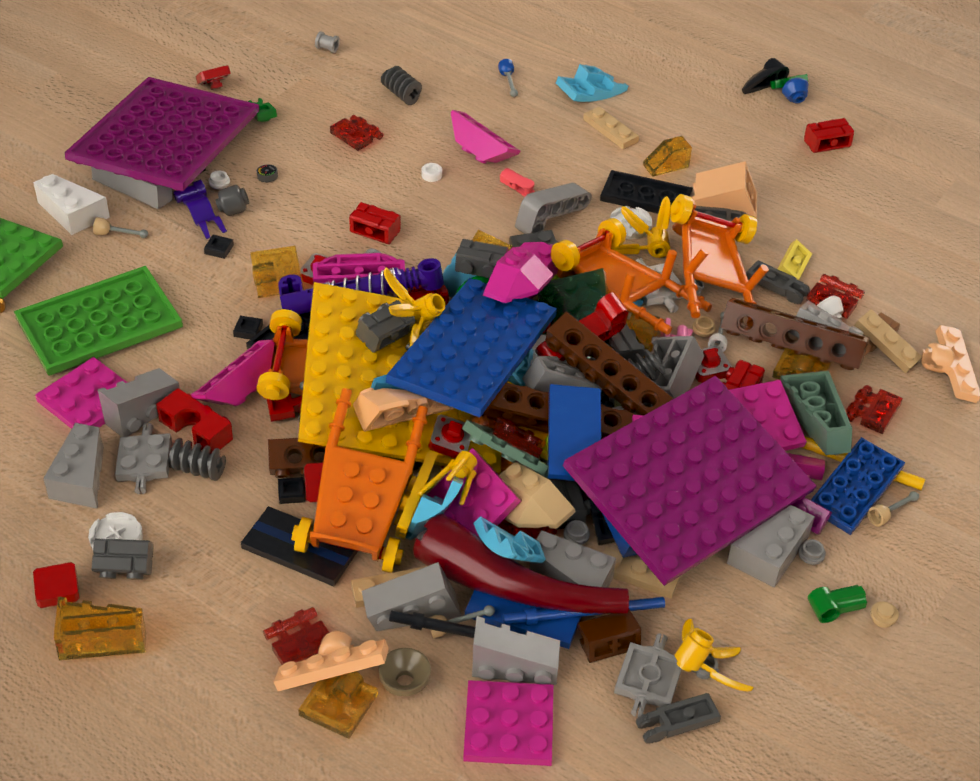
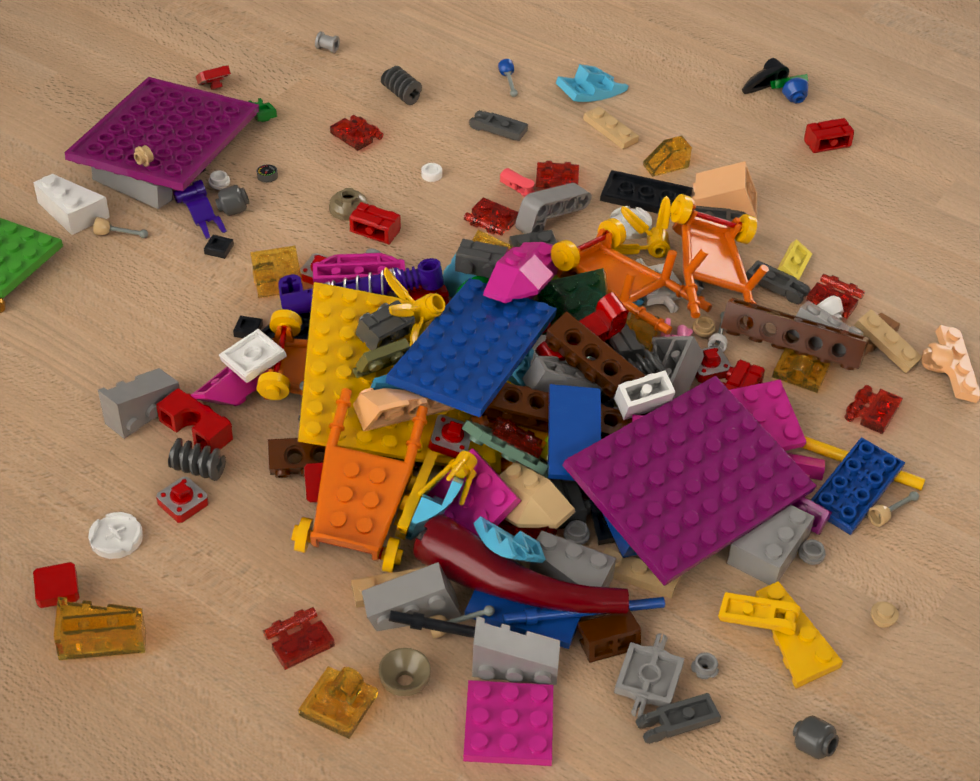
bright green plate [14,266,183,376] -> none
dark pink plate [35,357,128,429] -> none
light grey wedge [43,423,104,509] -> none
dark grey brick [92,538,154,580] -> none
light grey plate [115,423,172,494] -> none
black tile [241,506,358,587] -> none
red plate [267,393,302,422] -> none
light nougat plate [274,631,389,691] -> none
black tile [278,477,305,504] -> none
dark pink wedge [451,110,520,164] -> none
yellow plant [674,619,754,692] -> none
sand green wedge [780,370,852,455] -> none
green piece [808,585,867,623] -> none
none -> tan plate [134,145,154,167]
none -> piece [156,477,209,523]
none -> white plate [219,329,287,383]
none -> dark tan piece [329,188,368,221]
none -> olive plate [352,338,410,378]
none -> clear red plate [464,197,519,236]
none -> dark grey hinge [469,110,528,141]
none -> clear red plate [536,160,579,189]
none -> white brick [614,370,676,420]
none -> yellow plate [718,592,801,635]
none -> yellow wing [755,581,843,689]
none -> dark grey head [793,715,839,759]

